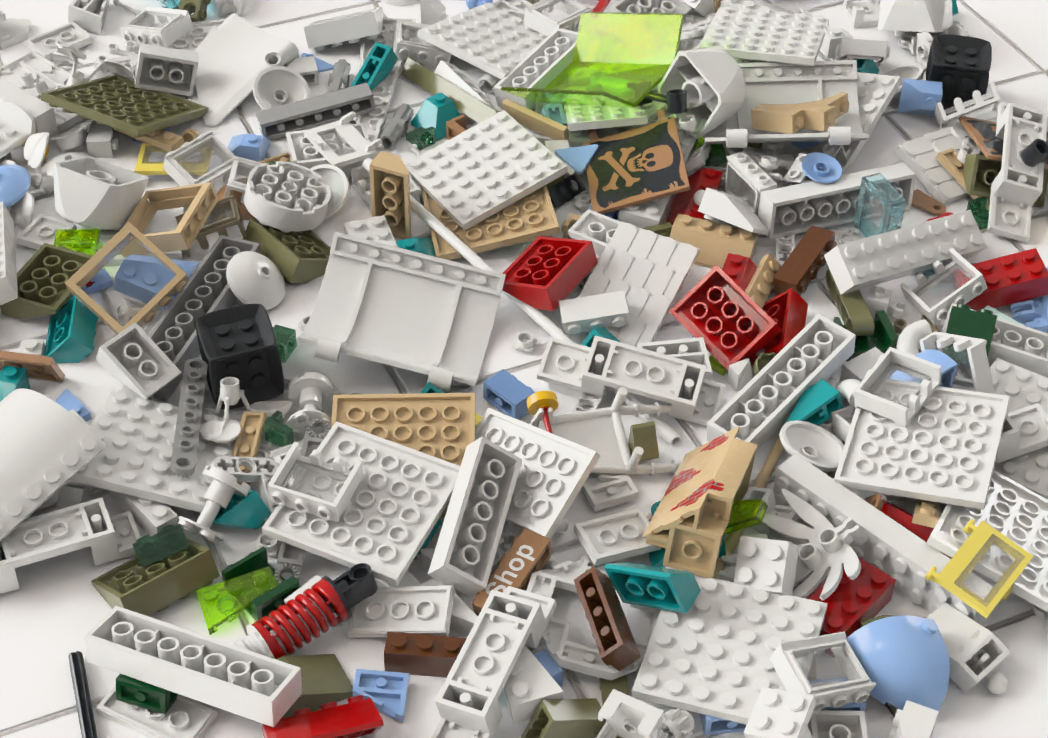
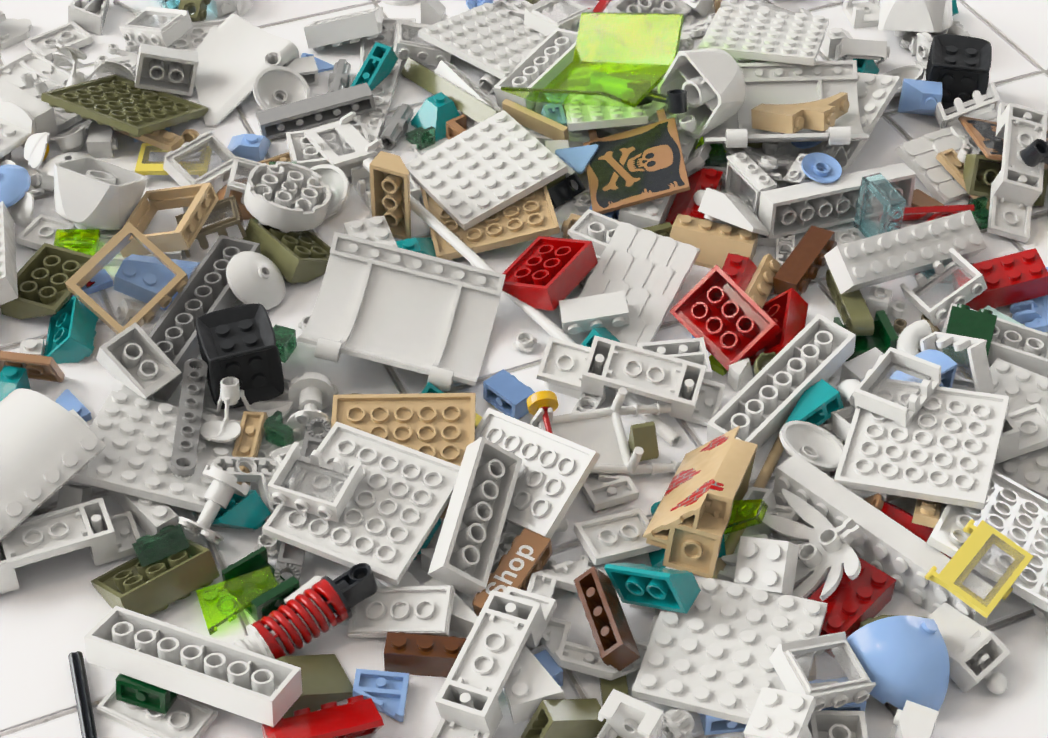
none -> red window [879,204,975,222]

